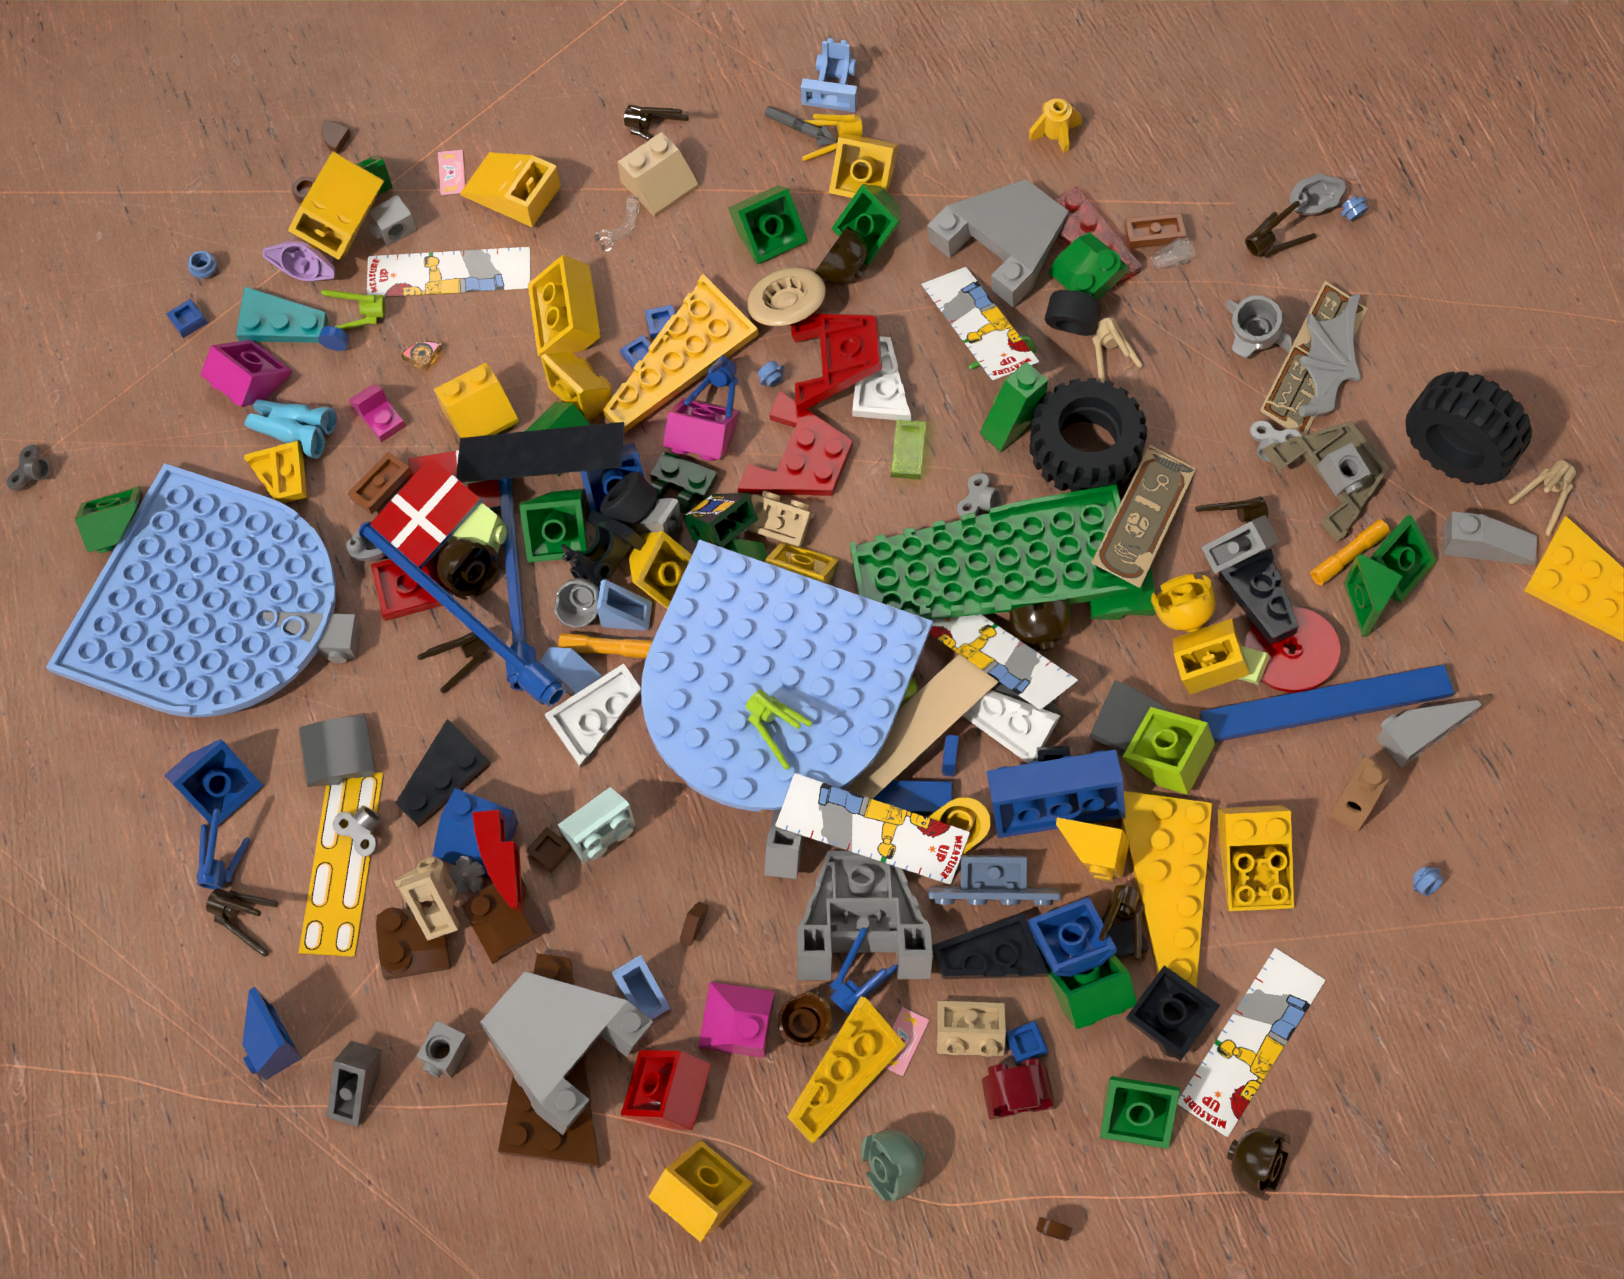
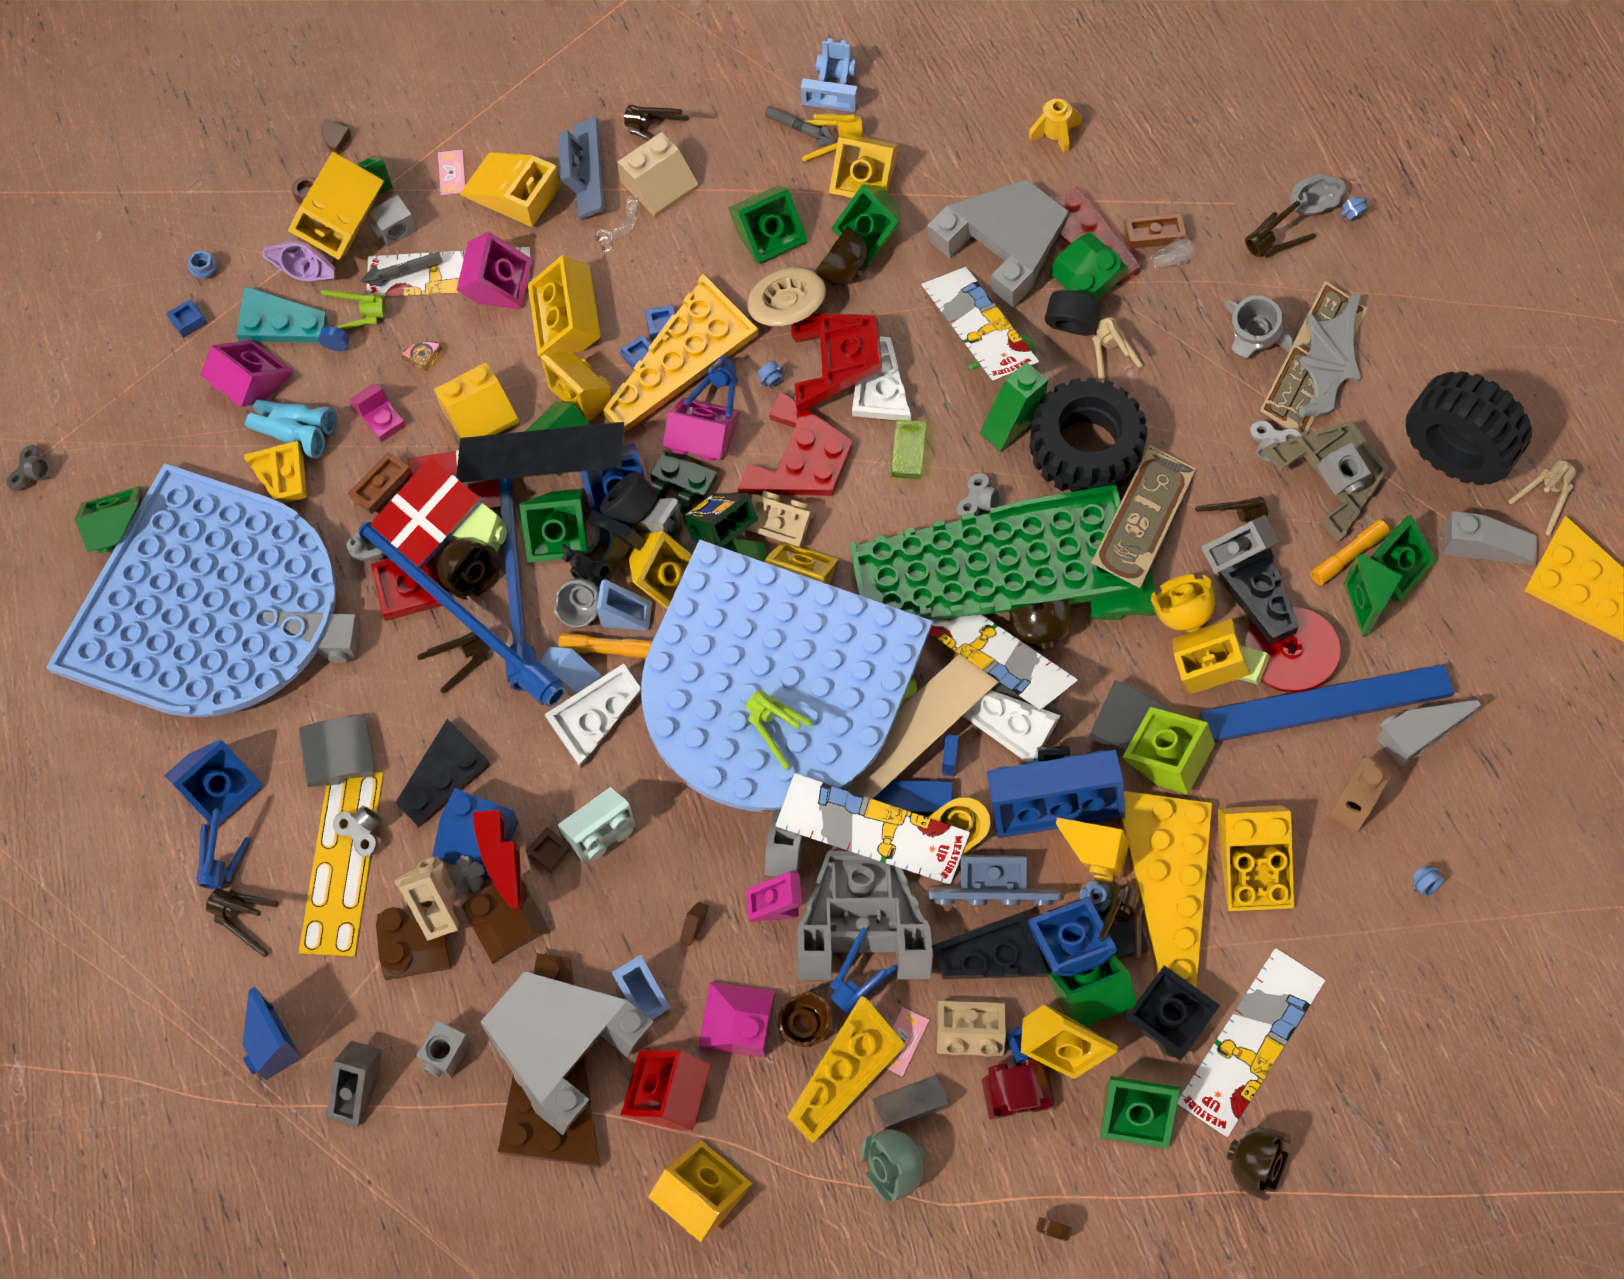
none -> dark grey piece [360,252,443,287]
none -> dark pink slope [456,231,533,309]
none -> sand blue bracket [557,117,604,219]
none -> dark pink slope [746,871,802,922]
none -> flat silver slope [873,1075,949,1130]
none -> yellow slope [1021,1004,1118,1079]
none -> medium blue plate [1079,881,1112,913]

